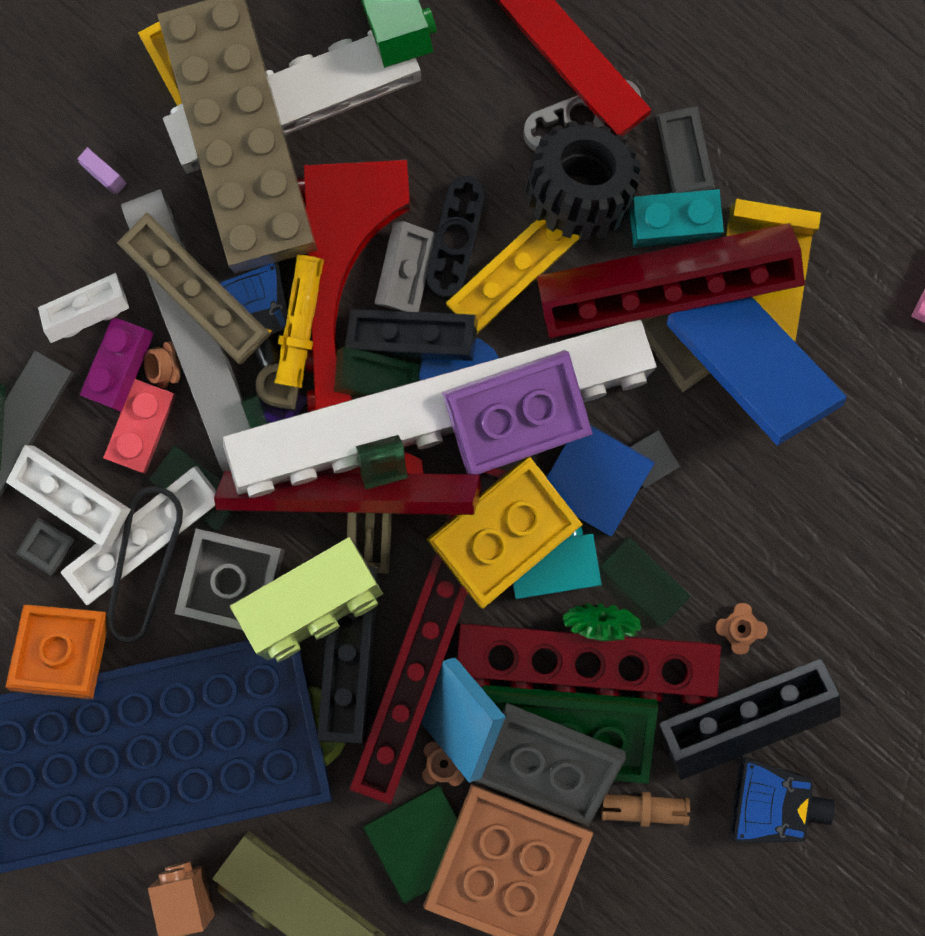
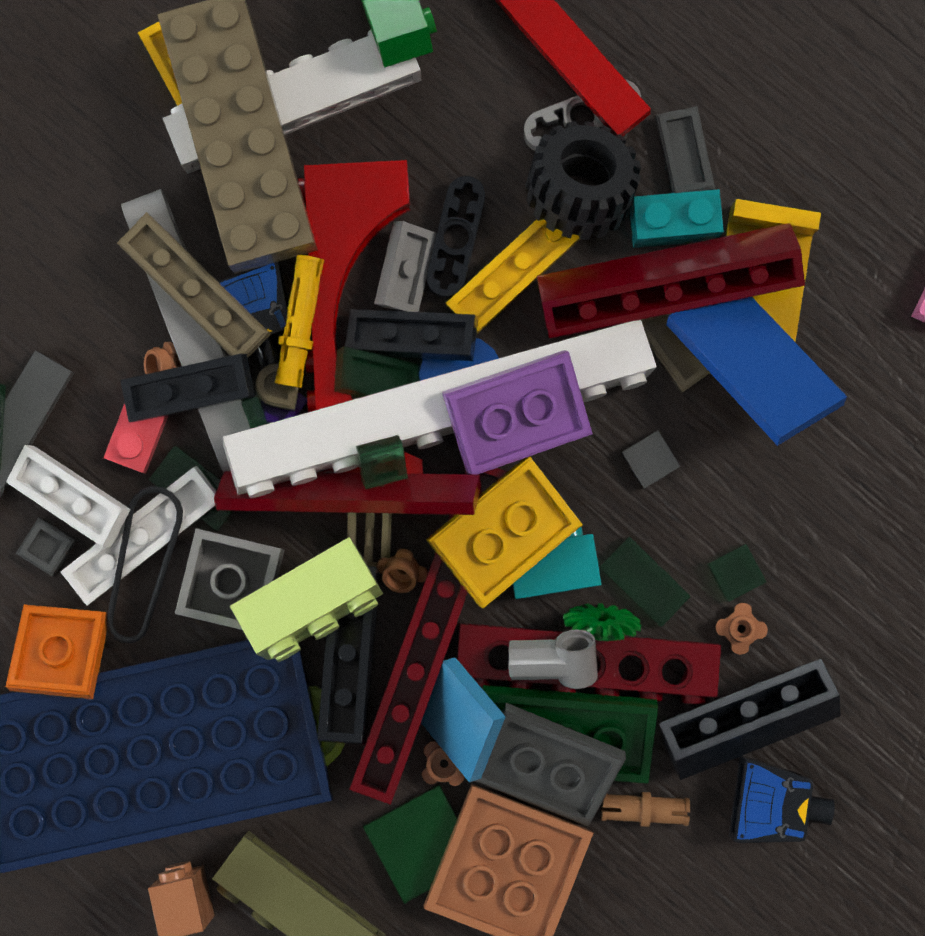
white plate [38,273,129,343] -> none
lavender tile [77,147,127,195] -> none
magenta plate [80,317,154,412] -> none
blue tile [547,424,655,537] -> none
none -> black plate [121,354,255,422]
none -> nougat plate [377,549,428,593]
none -> light grey piece [509,630,598,689]
none -> clear green tile [707,544,767,602]

